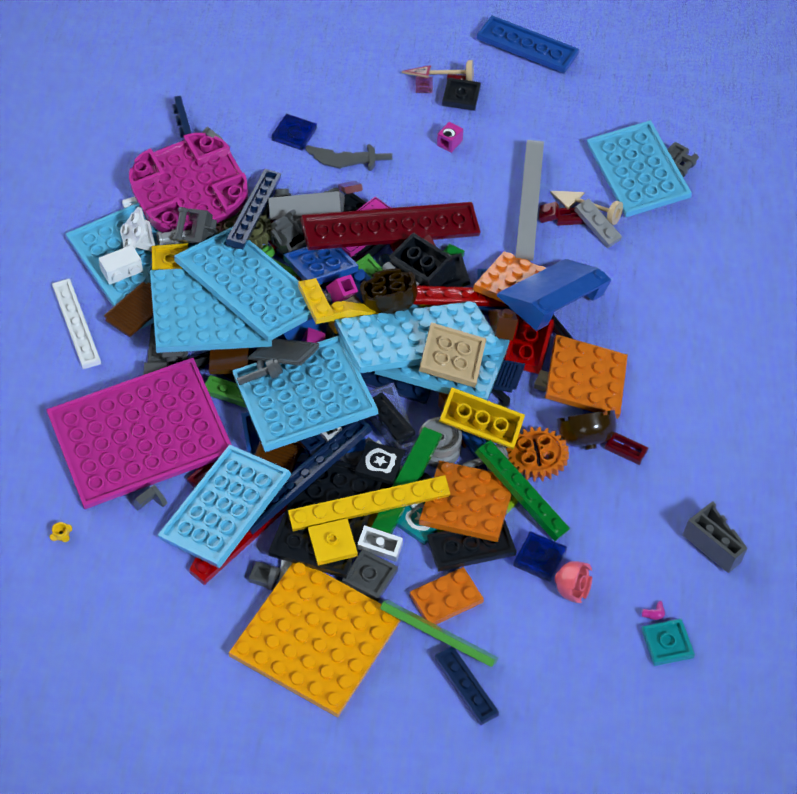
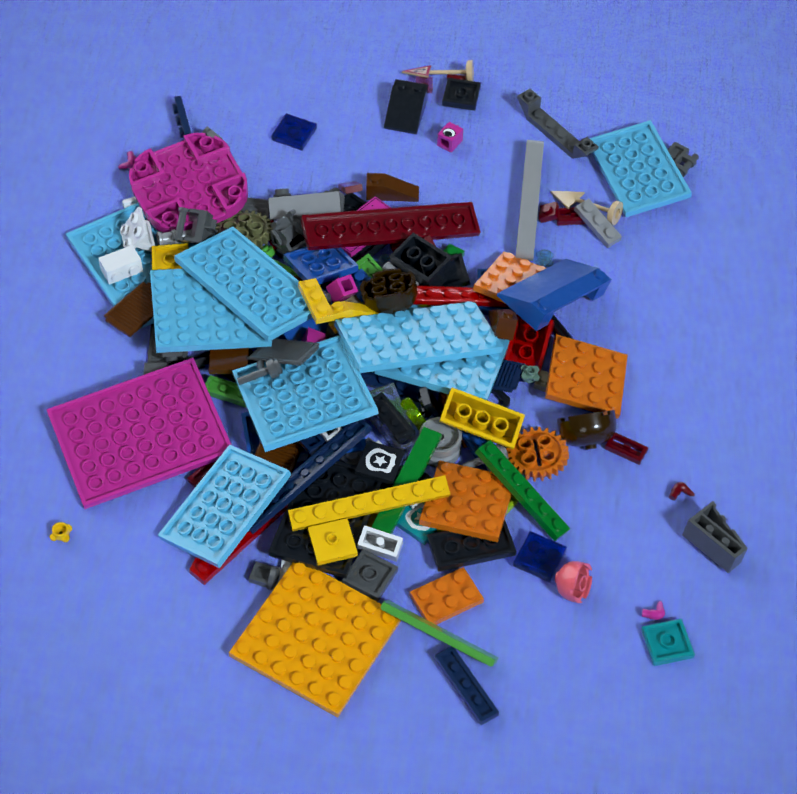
white tile [52,278,101,369] -> none
dark grey tile [133,484,168,511] -> none
dark blue plate [226,169,281,250] -> none
dark grey sword [306,144,392,171] -> none
tan plate [419,322,486,388] -> none
blue plate [477,15,579,74] -> none
none -> dark pink animal [118,151,136,169]
none -> reddish brown slope [366,173,419,202]
none -> black slope [384,79,428,134]
none -> clear neon green hinge [400,397,426,430]
none -> black plate [419,387,441,418]
none -> dark grey slope [517,89,599,159]
none -> sand green plate [521,365,540,383]
none -> clear light blue plate [536,249,554,267]
none -> dark red animal [669,482,695,501]

